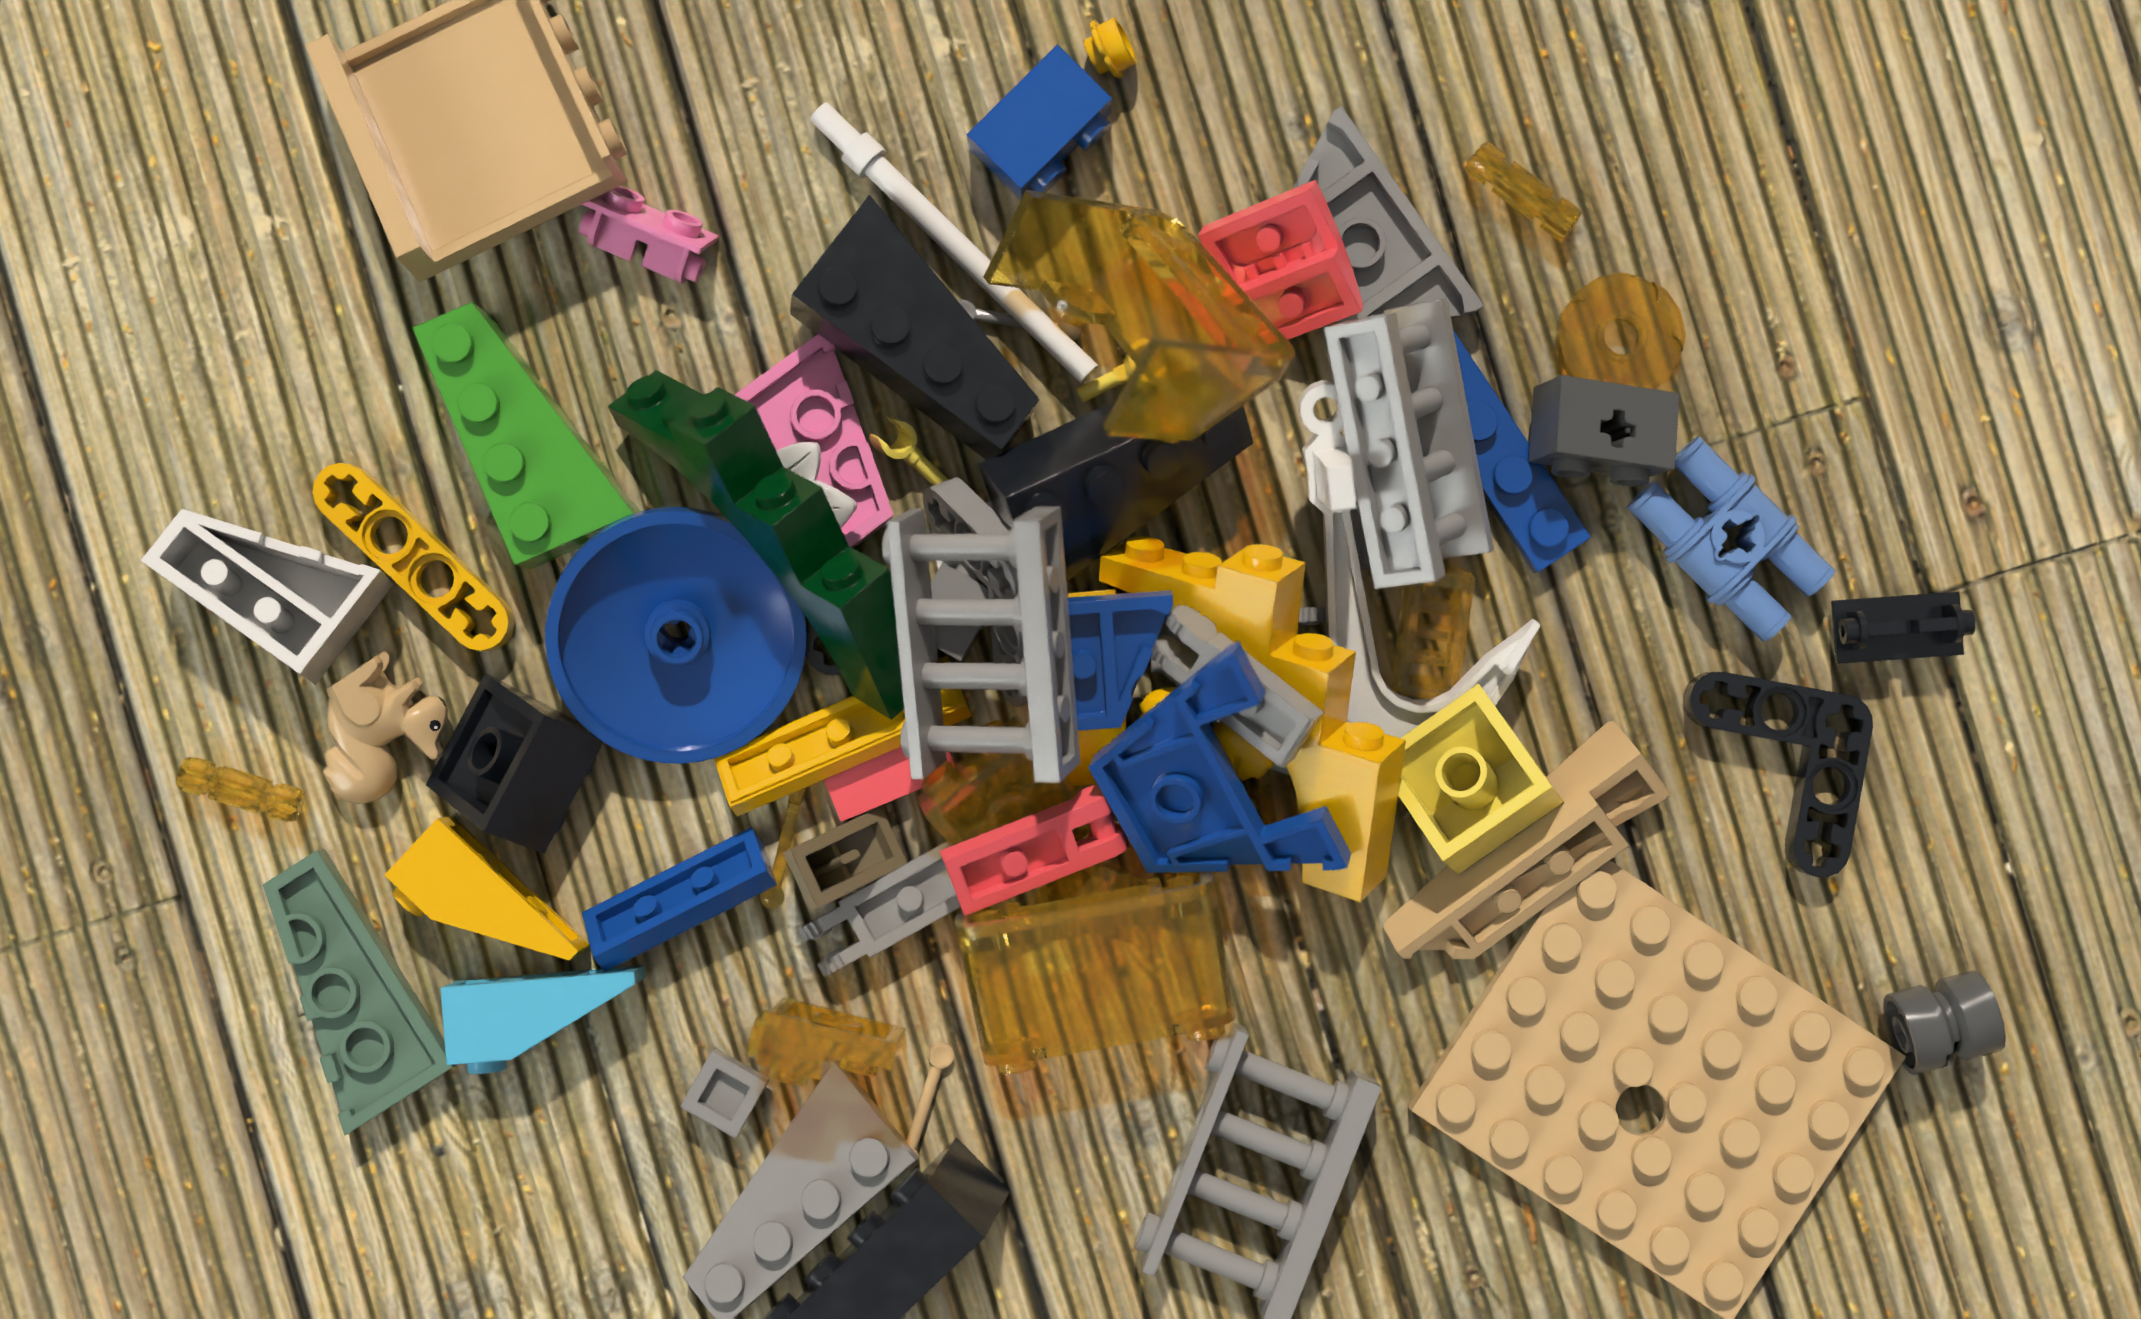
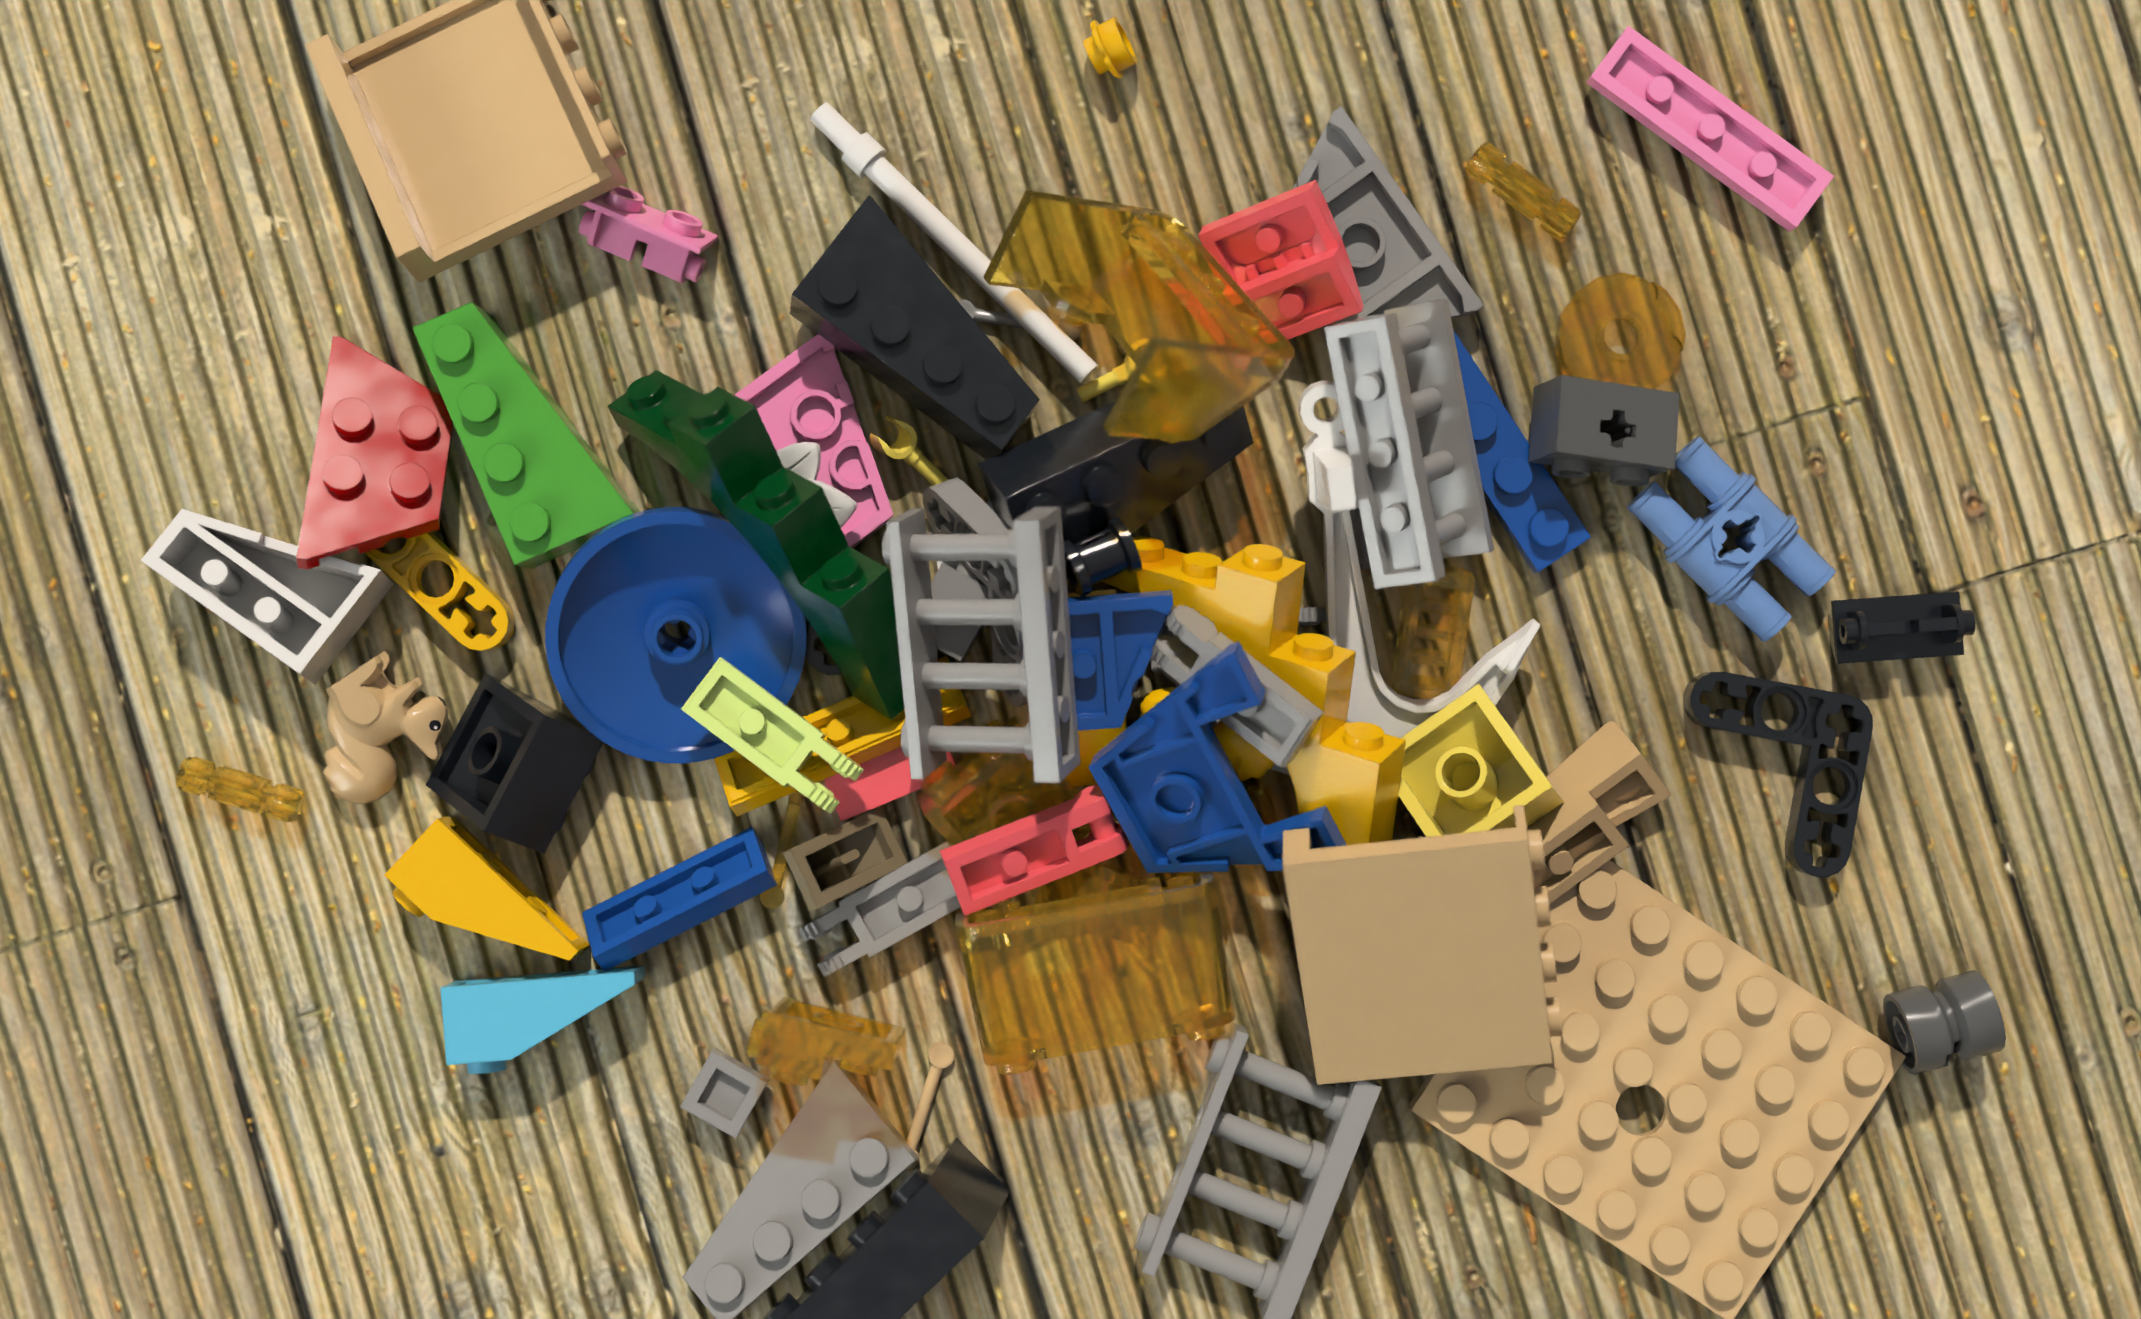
sand green wing [263,849,458,1136] -> none
blue brick [966,44,1112,201] -> none
none -> wing [296,336,454,570]
none -> yellowish green hinge [681,657,864,814]
none -> black bush [1063,517,1142,597]
none -> tan panel [1283,805,1563,1085]
none -> bright pink plate [1586,25,1834,232]

